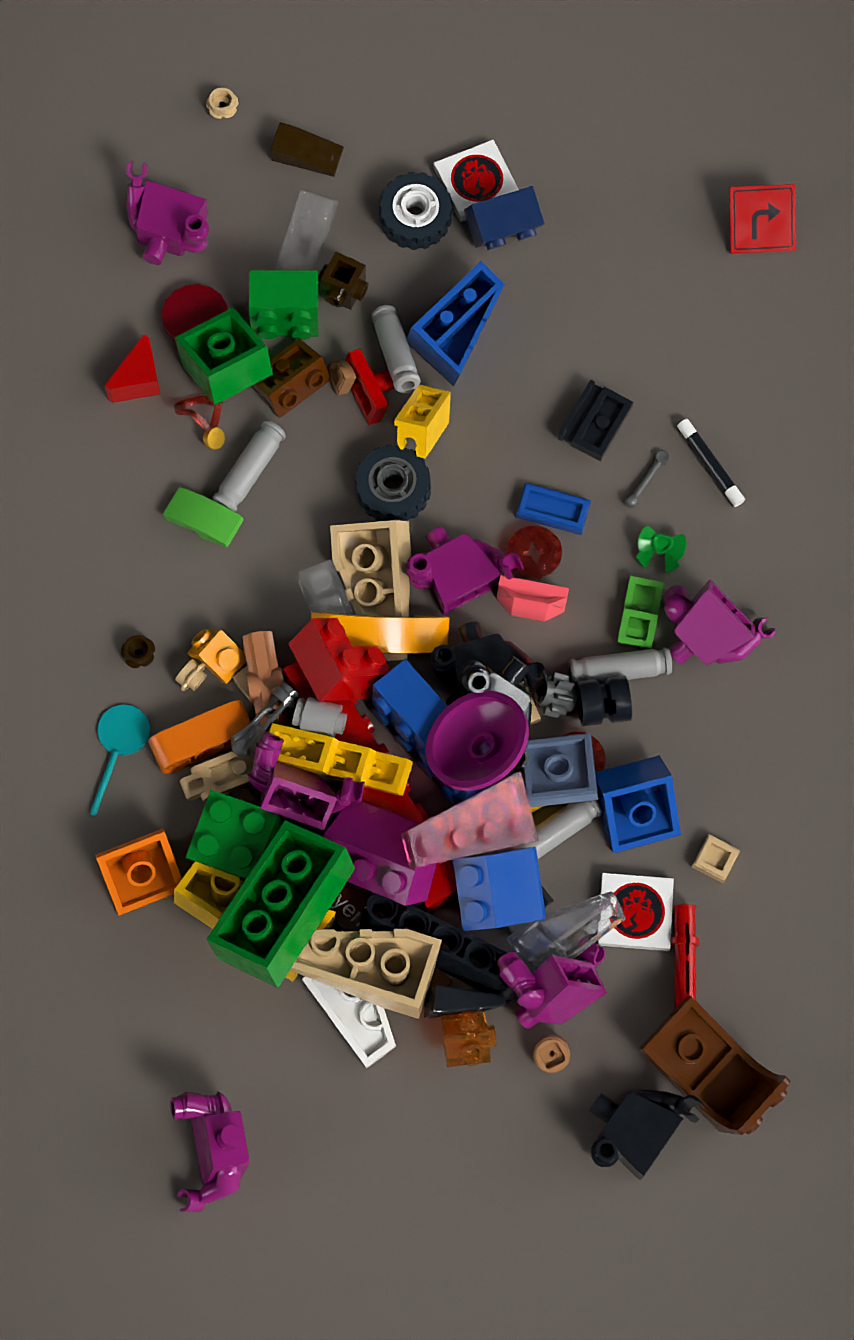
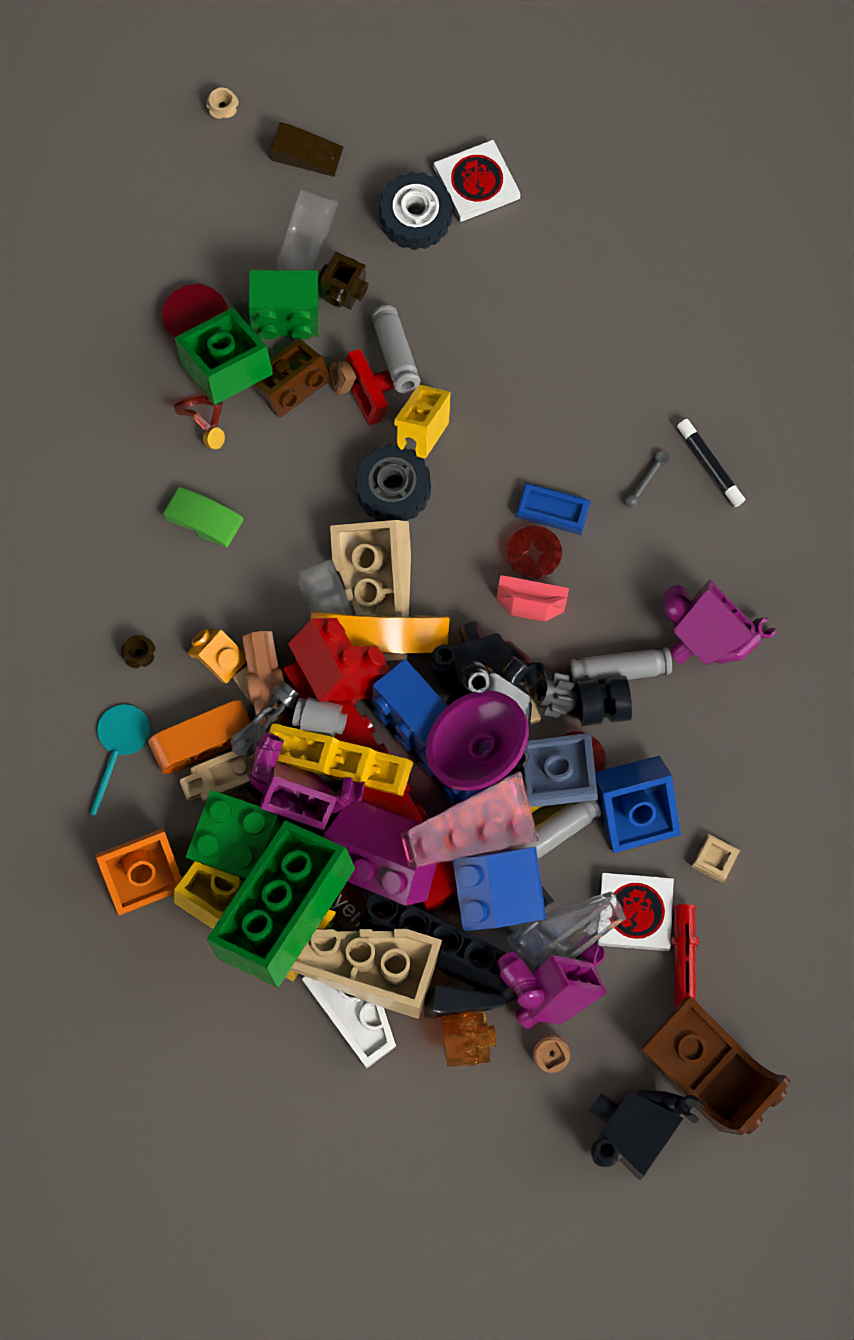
red slope [105,334,160,403] -> none
magenta torso [126,161,209,265] -> none
magenta torso [170,1091,249,1212] -> none
tan plate [175,659,207,691] -> none
light grey axle [212,421,286,512] -> none
blue wedge [406,261,505,387] -> none
magenta torso [406,527,524,616] -> none
dark blue brick [464,186,545,250] -> none
black plate [558,380,634,462] -> none
bright green slope [617,576,664,649] -> none
green piece [636,526,687,573] -> none
red piece [729,184,796,254] -> none

